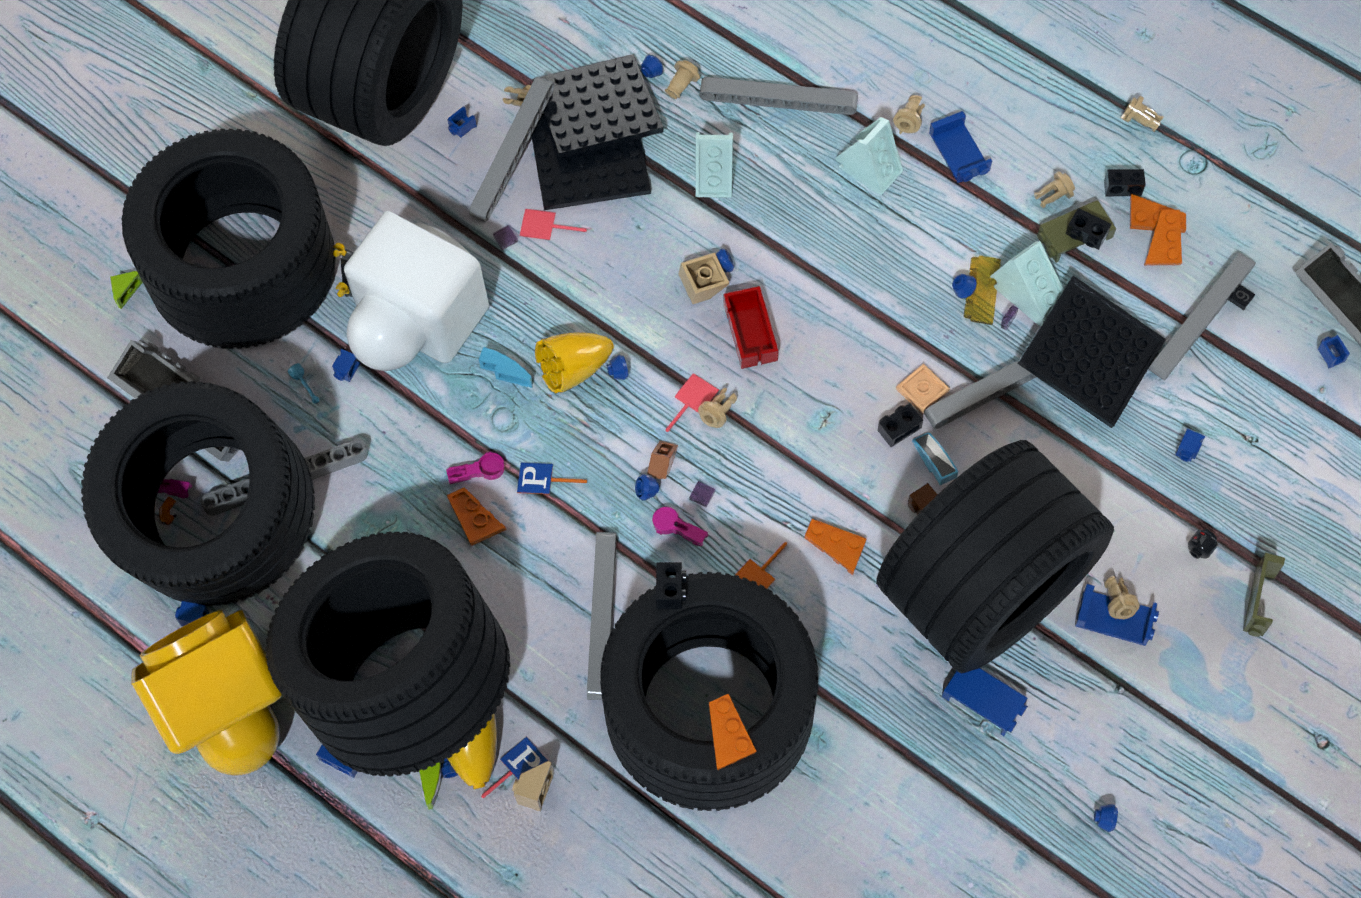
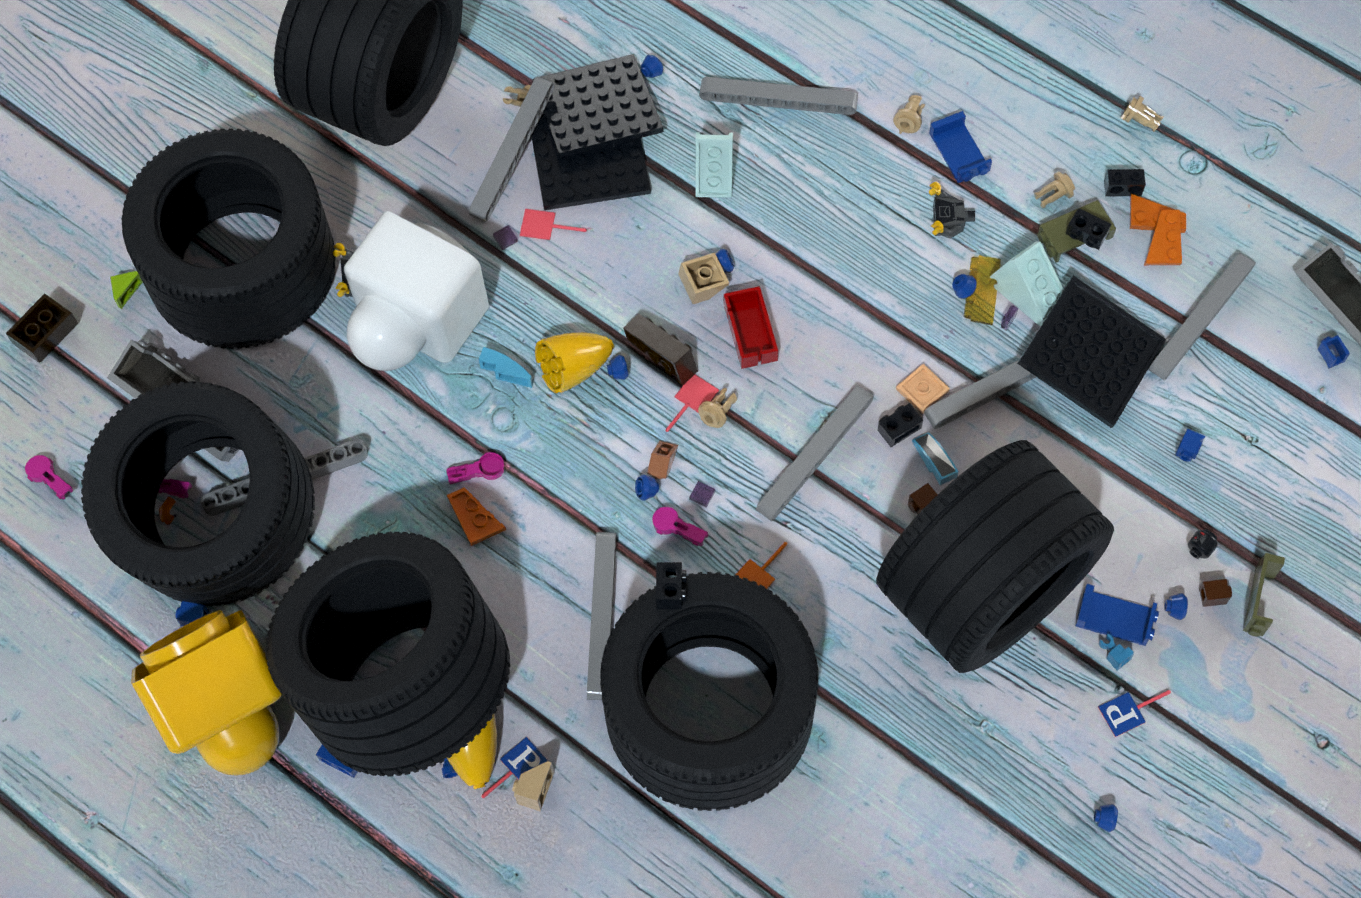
medium azure hinge [287,363,320,404] -> none
blue window [332,349,360,382] -> none
lime slope [419,762,442,810] -> none
blue window [447,107,477,138] -> none
blue piece [517,462,587,495] -> none
tan piece [665,60,700,99] -> none
orange wing [709,694,756,771] -> none
orange wing [805,519,867,575] -> none
light aqua ladder [835,117,903,195] -> none
blue panel [942,668,1028,736] -> none
tan piece [1104,576,1140,619] -> none
black tile [1228,285,1255,310] -> none
none -> dark brown brick [6,293,78,363]
none -> dark pink piece [25,455,73,500]
none -> dark brown wedge [623,314,698,386]
none -> light grey beam [756,386,874,521]
none -> torso [929,182,975,239]
none -> blue piece [1098,690,1171,737]
none -> dark azure piece [1099,634,1134,671]
none -> blue cone [1164,593,1188,620]
none -> reddish brown brick [1199,579,1232,607]

